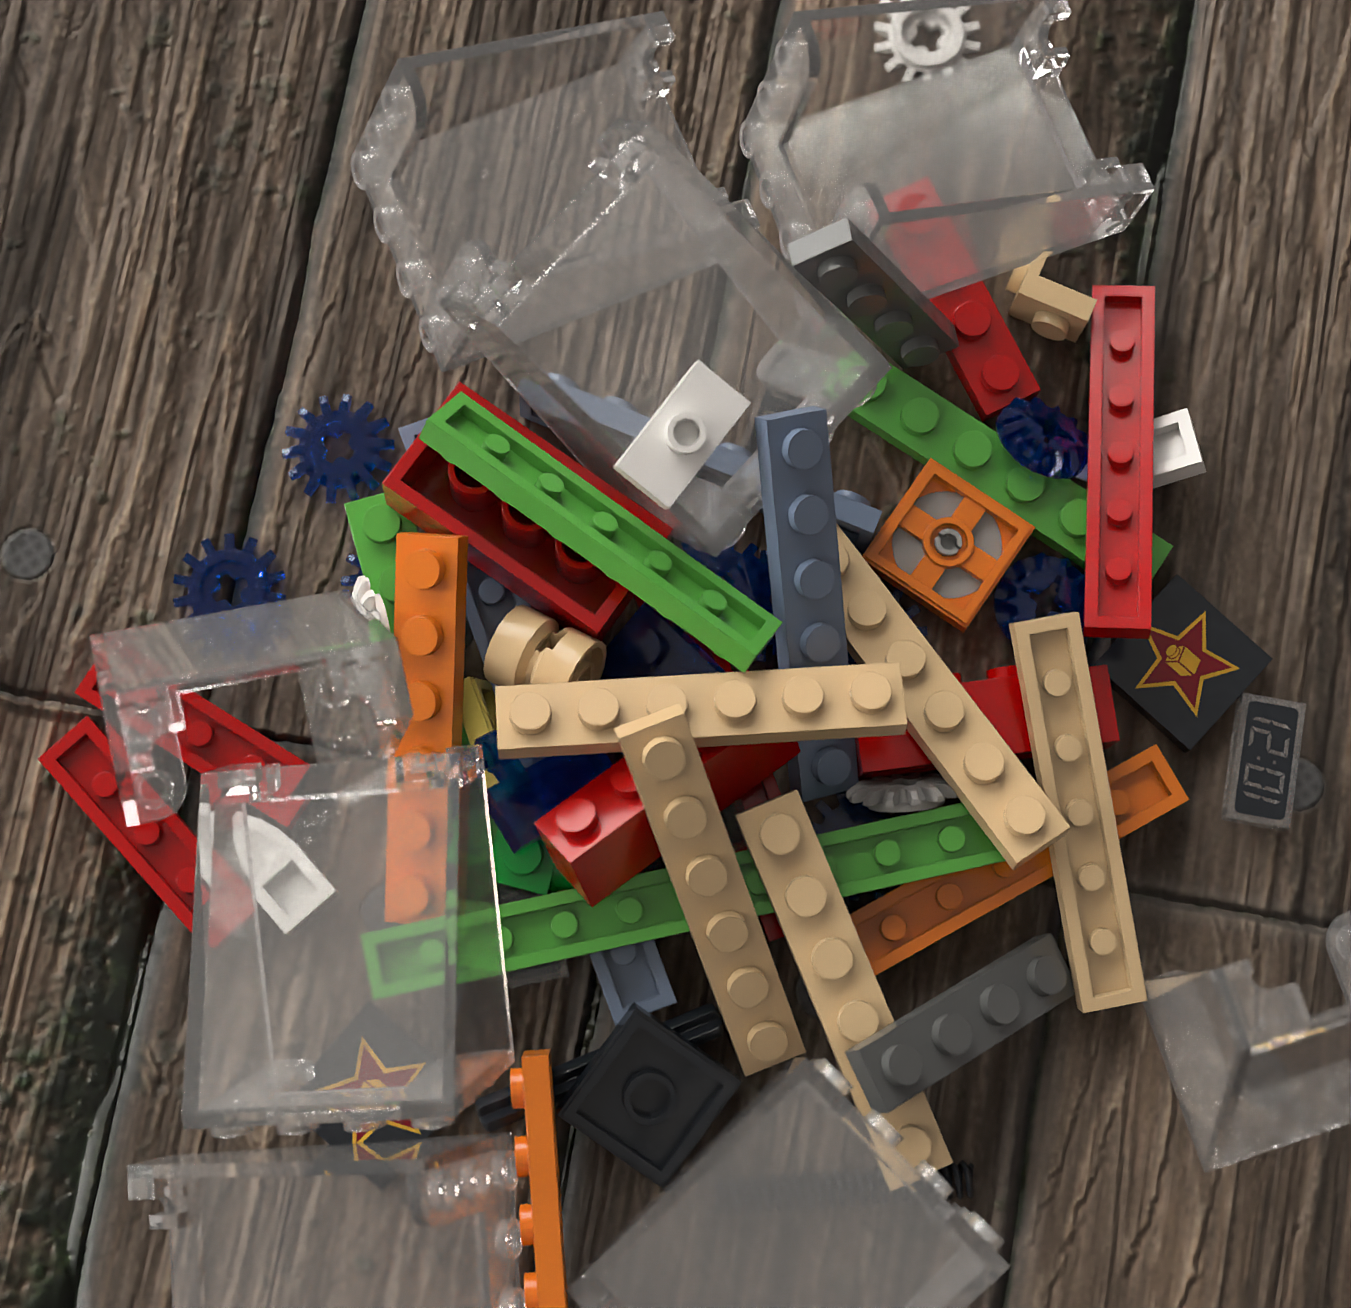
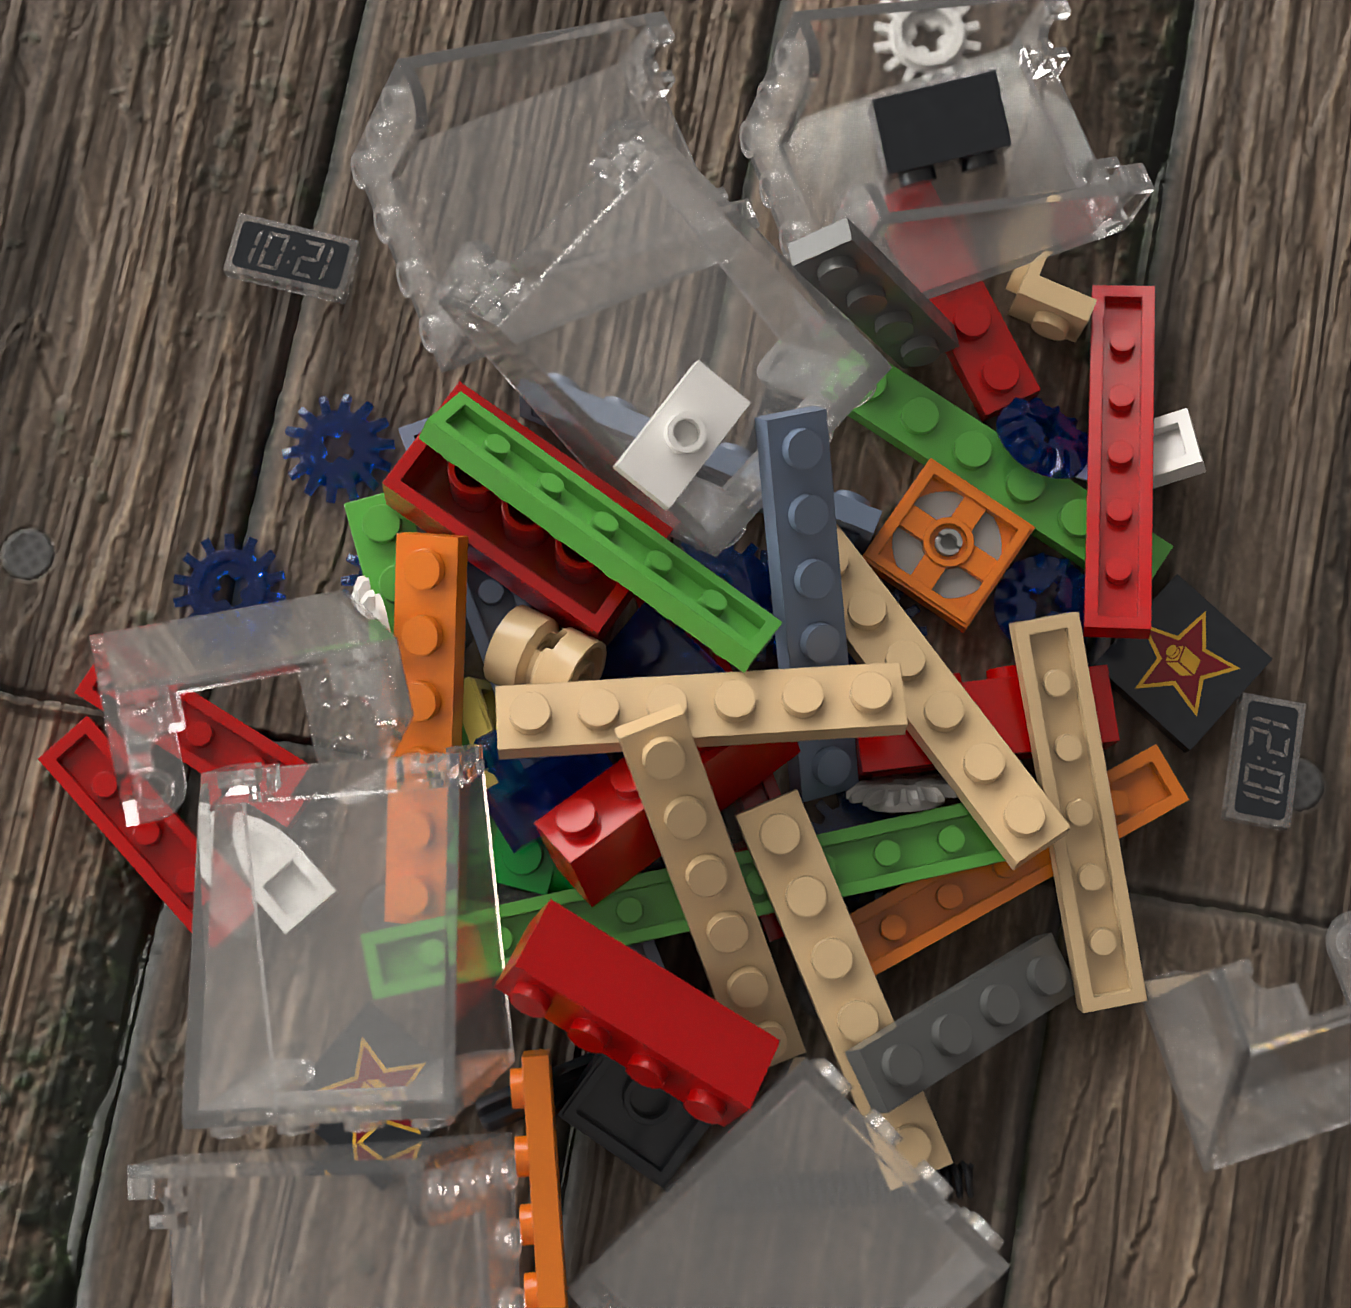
none -> tile [223,213,361,305]
none -> red brick [494,899,781,1127]
none -> black brick [867,70,1012,188]

